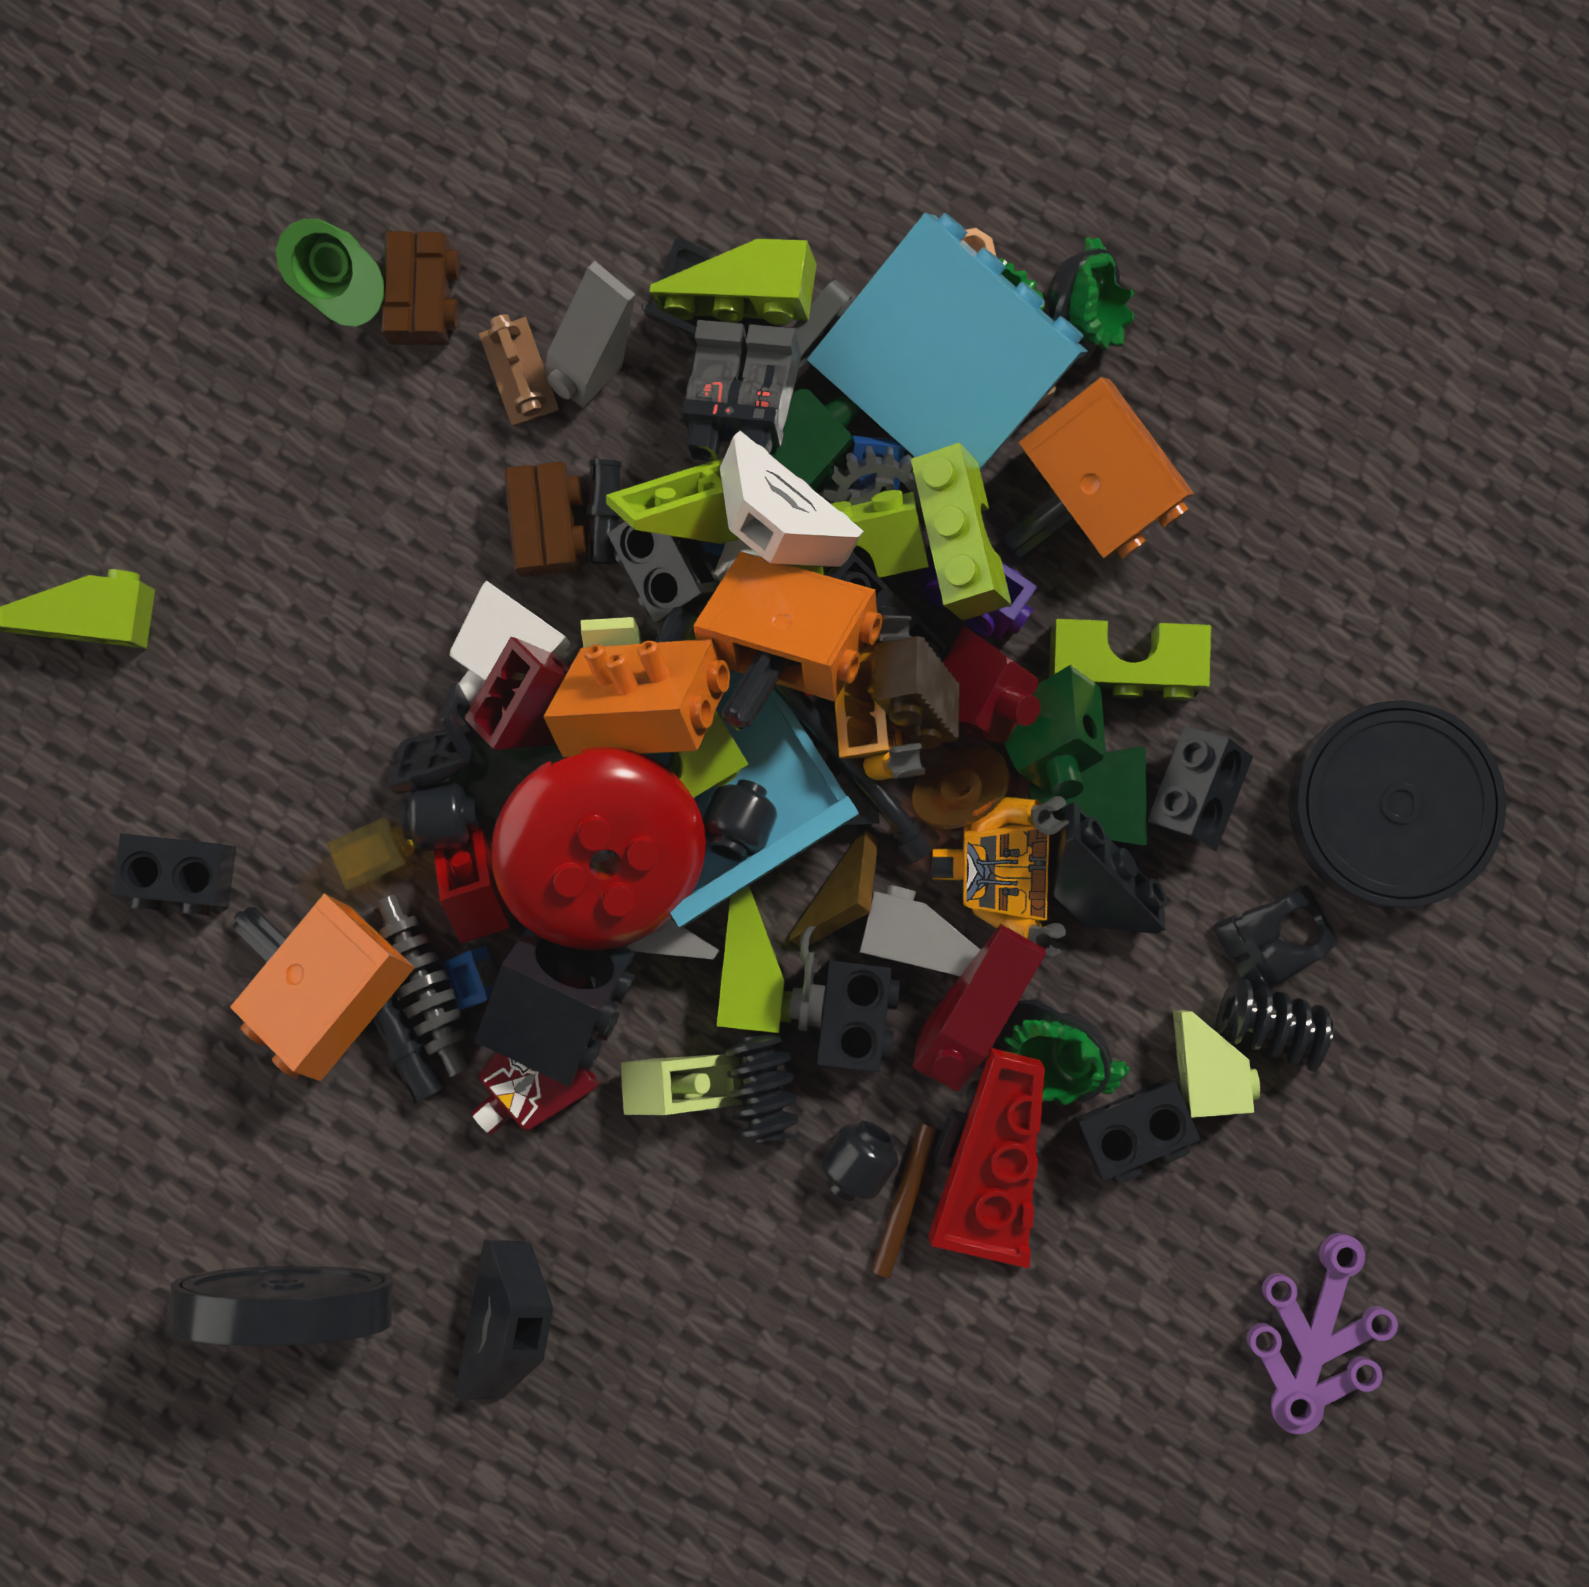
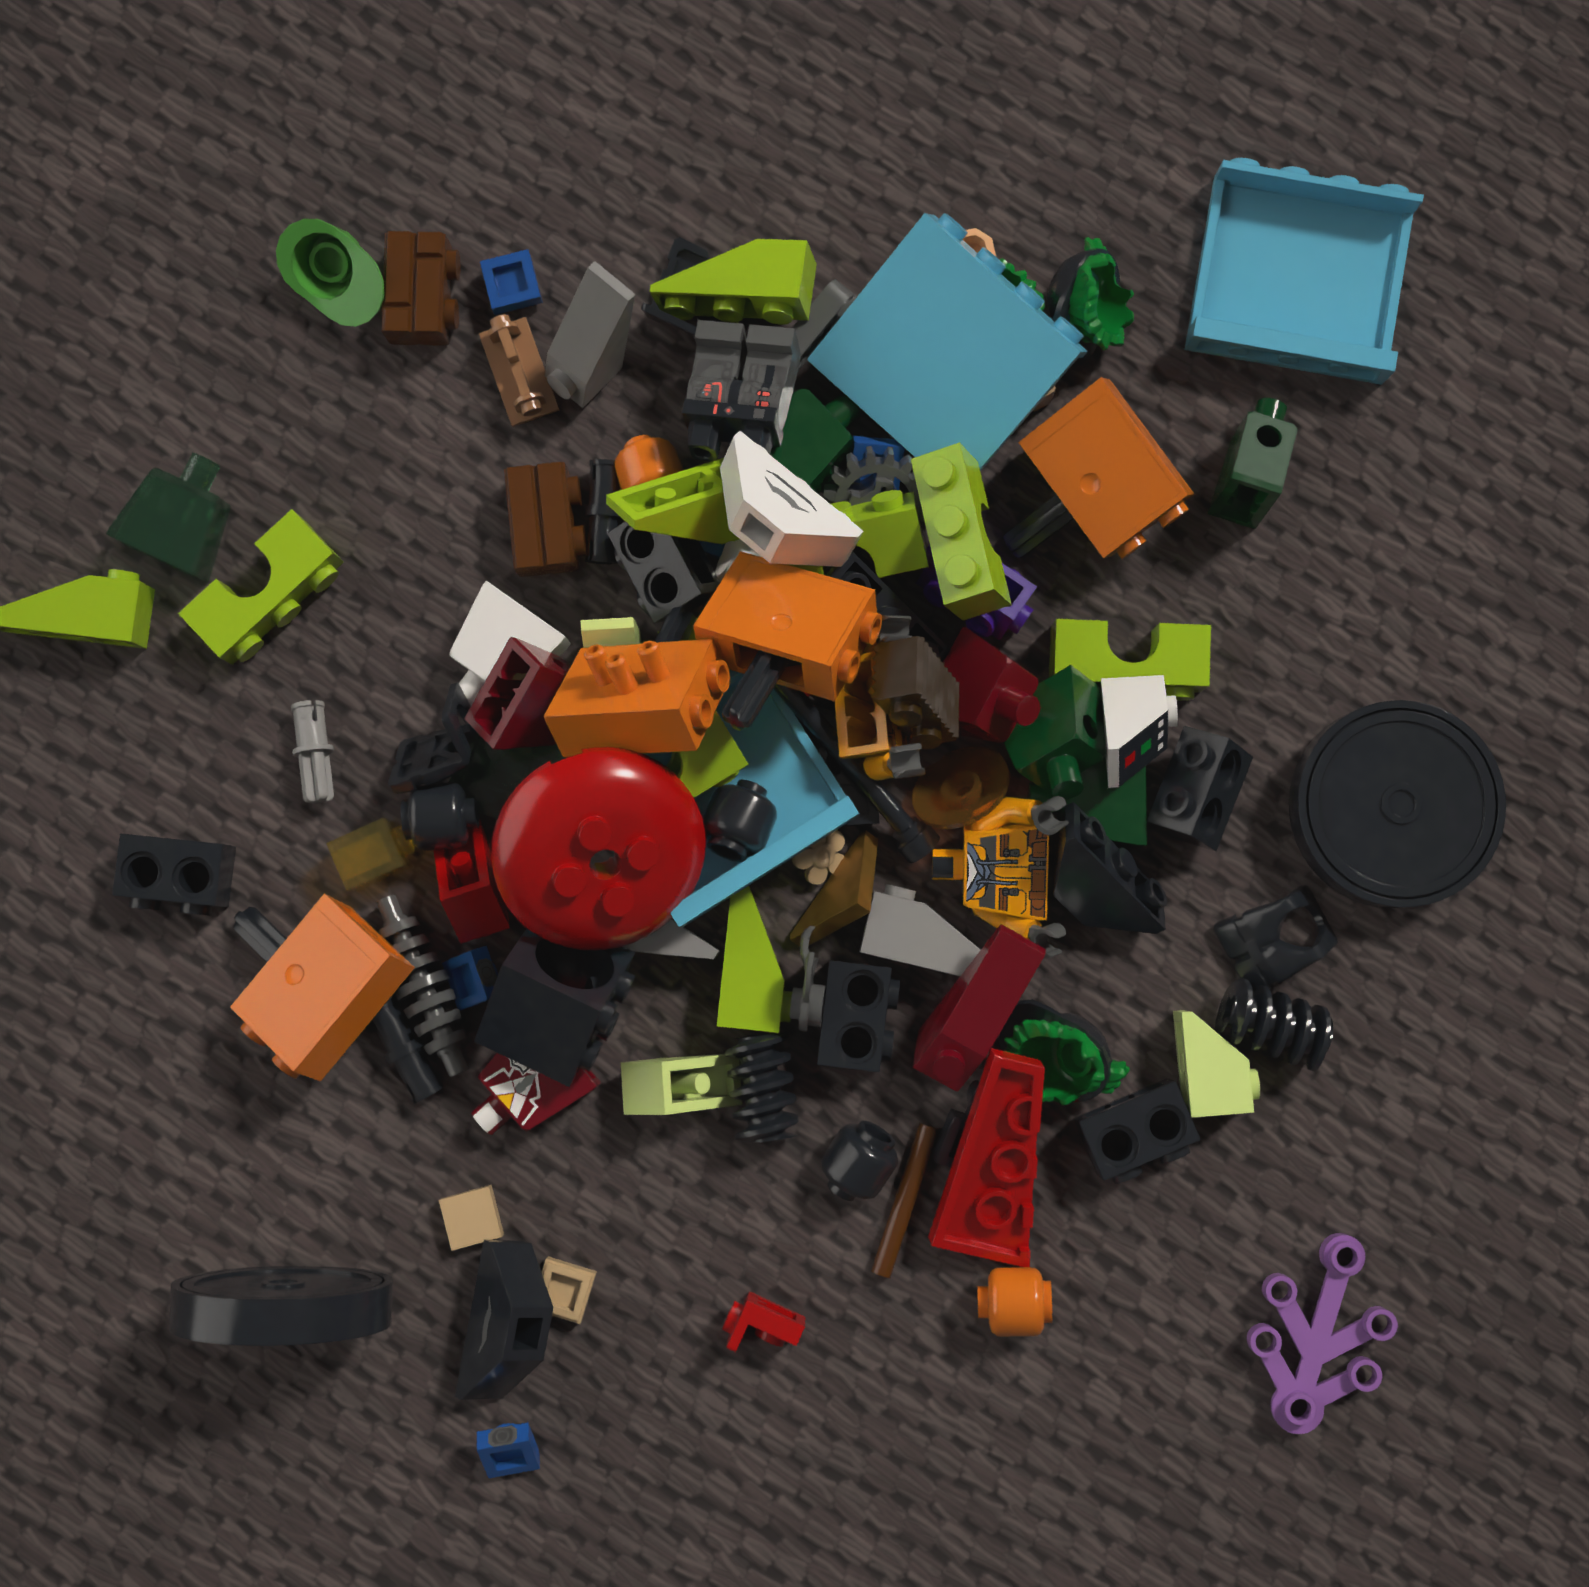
none -> clear green torso [106,452,231,583]
none -> lime arch [178,509,344,665]
none -> light grey axle [291,700,334,804]
none -> tan tile [439,1185,504,1251]
none -> blue plate [477,1422,540,1478]
none -> blue plate [480,249,543,315]
none -> tan tile [542,1256,597,1324]
none -> orange head [614,435,684,490]
none -> red bracket [722,1291,806,1352]
none -> tan plant [792,830,845,884]
none -> orange head [977,1267,1052,1337]
none -> white slope [1101,675,1178,788]
none -> medium azure panel [1184,158,1424,385]
none -> dark green torso [1207,398,1298,529]

